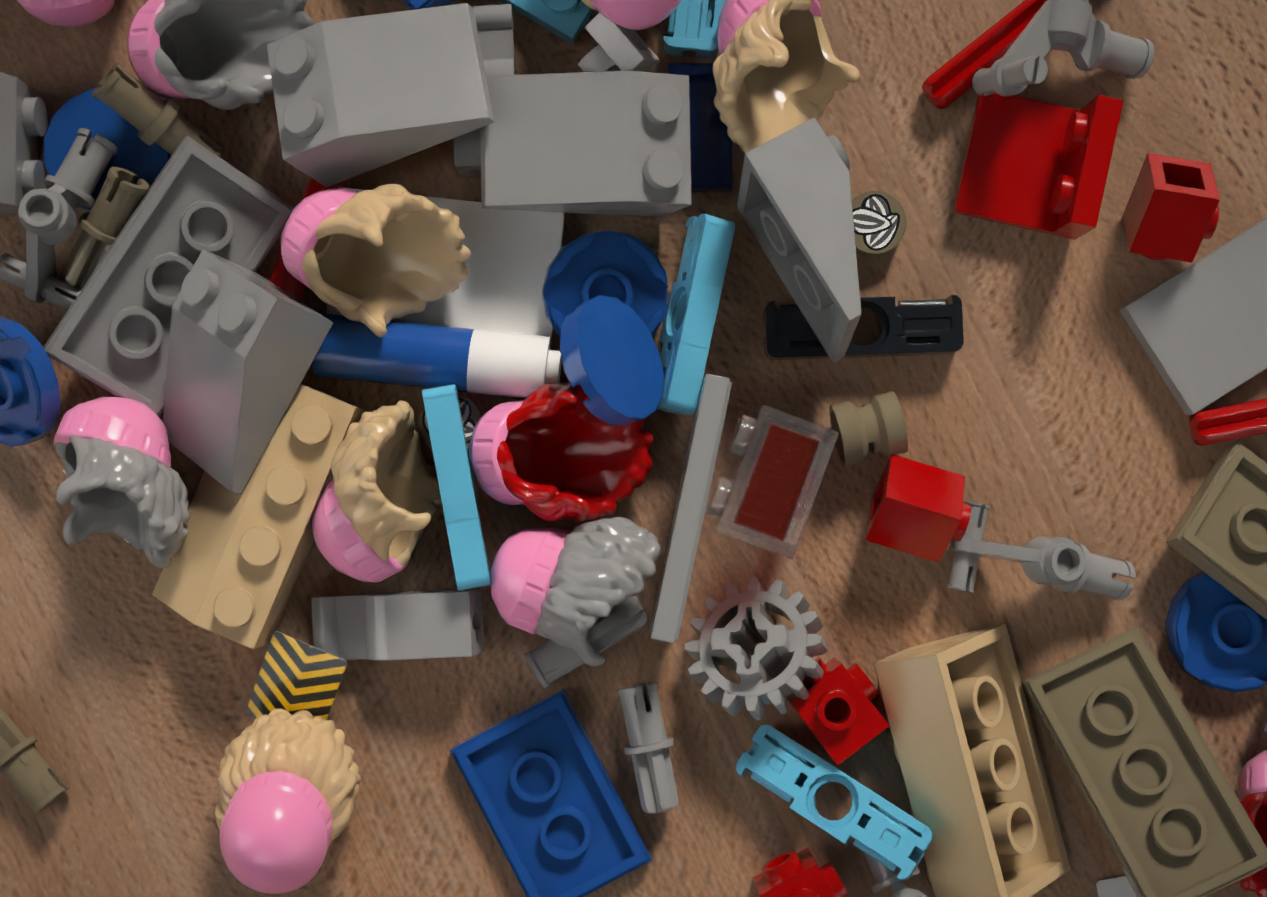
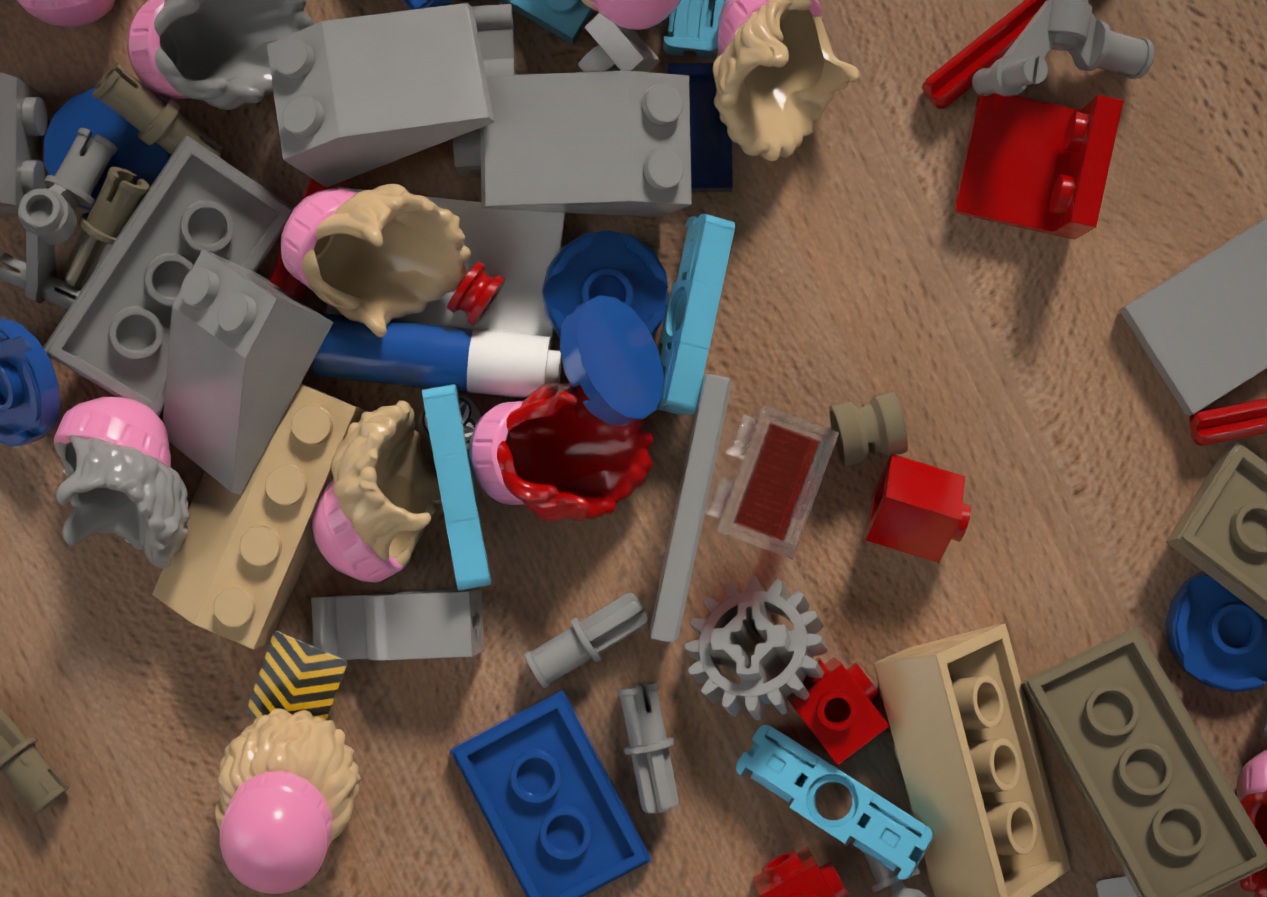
light grey hair [490,517,661,667] -> none
light grey slope [737,117,861,363] -> none
black piece [763,295,964,360] -> none
tile [852,191,906,257] -> none
light grey pin [947,501,1136,601] -> none
red brick [1123,153,1220,263] -> none
none -> red bush [447,261,506,327]

